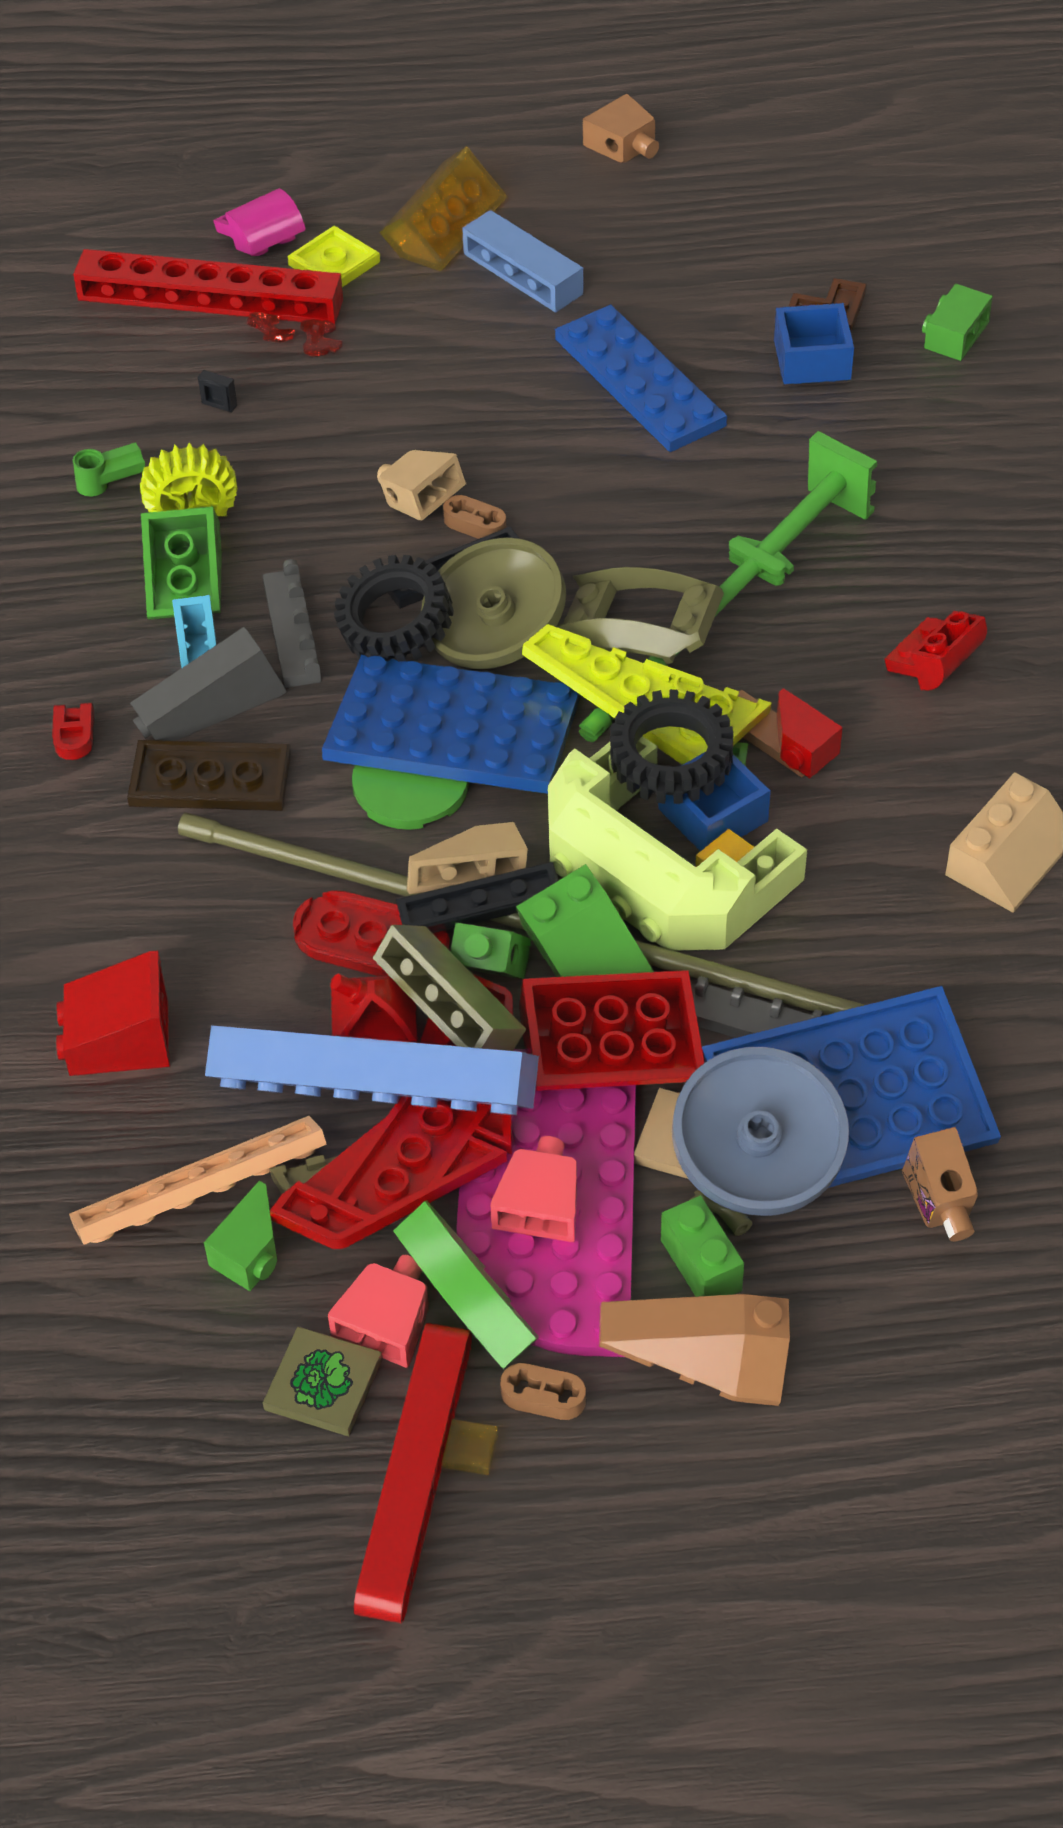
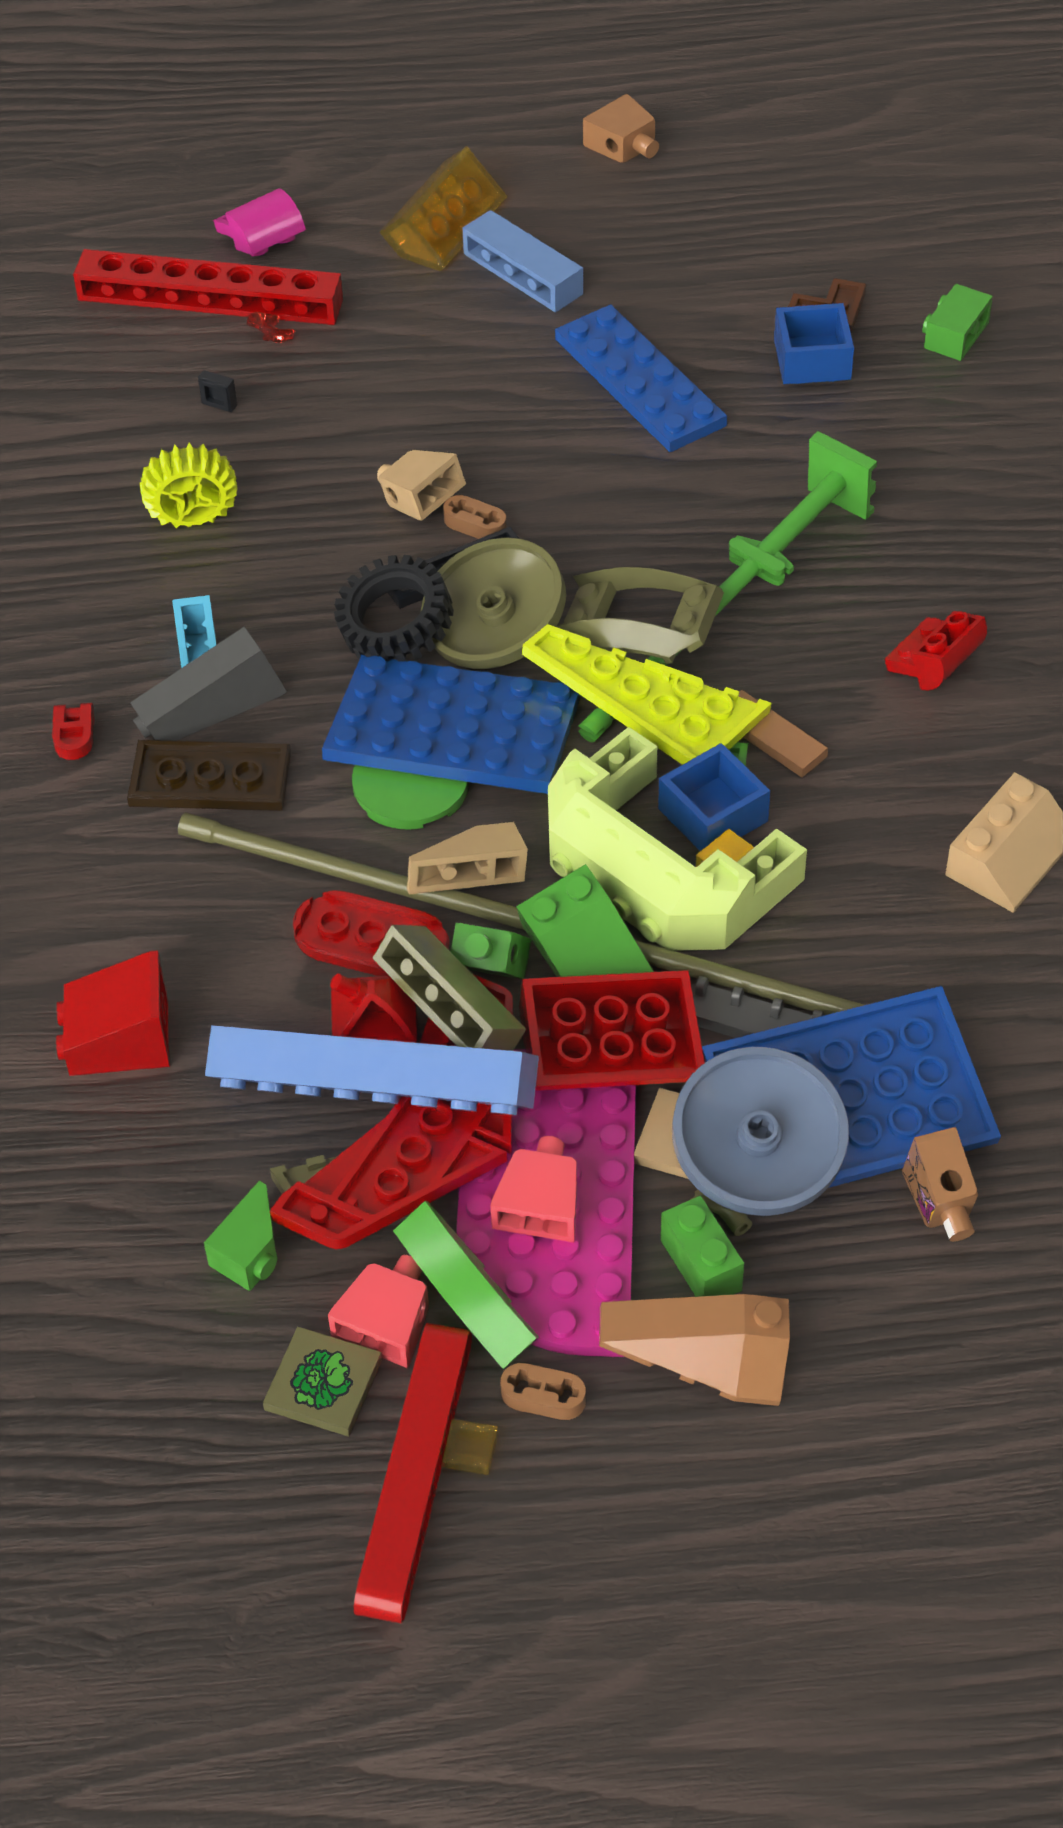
light nougat plate [69,1115,327,1244] -> none
bright green piece [73,442,145,497] -> none
bright green slope [141,506,222,620] -> none
dark grey hinge [262,559,321,688] -> none
neon yellow tile [287,226,380,287] -> none
clear red piece [300,320,342,357] -> none
black tile [396,862,558,933] -> none
black tyre [610,689,734,804] -> none
red slope [777,688,843,779] -> none

